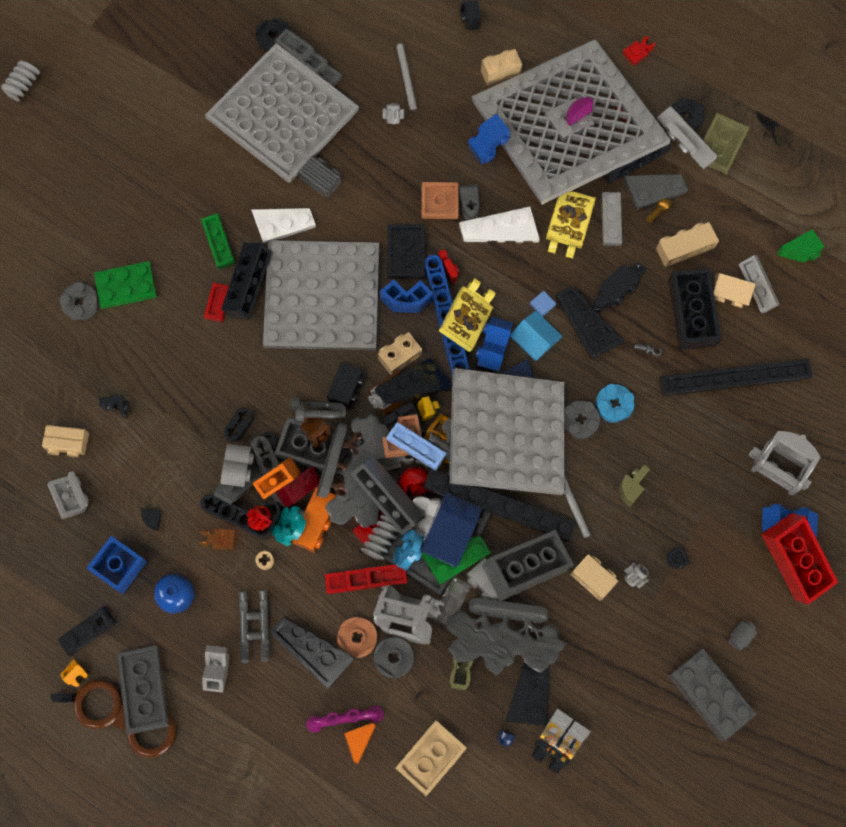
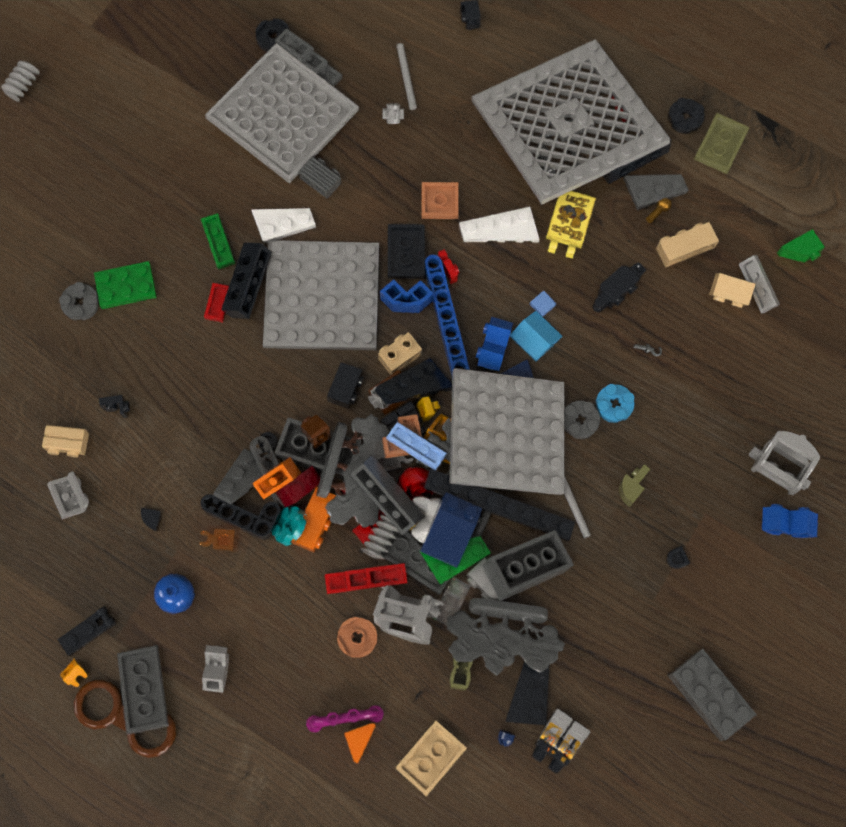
black tile [51,693,76,703] -> none
blue brick [86,536,147,594] -> none
light grey brick [221,444,254,487] -> none
black beam [224,408,253,442] -> none
dark grey piece [239,589,270,663] -> none
red gear [247,506,272,530] -> none
tan bush [256,551,274,570] -> none
black wing [270,617,356,688] -> none
dark grey bar [290,397,346,422] -> none
dark grey plate [374,637,414,678] -> none
dark azure plate [393,529,424,570] -> none
light yellow tile [439,278,496,352] -> none
dark grey piece [458,184,479,220] -> none
blue brick [468,114,510,165] -> none
tan brick [481,49,522,86] -> none
black wing [555,286,625,359] -> none
magenta brick [566,96,593,126] -> none
tan brick [570,555,618,601] -> none
light grey plate [601,192,622,246] -> none
red plate [622,36,655,66] -> none
light grey gear [624,562,649,588] -> none
light grey bracket [657,106,717,170] -> none
black plate [659,359,813,397] -> none
black brick [668,268,721,350] -> none
dark grey brick [728,620,757,651] -> none
red brick [761,513,838,605] -> none

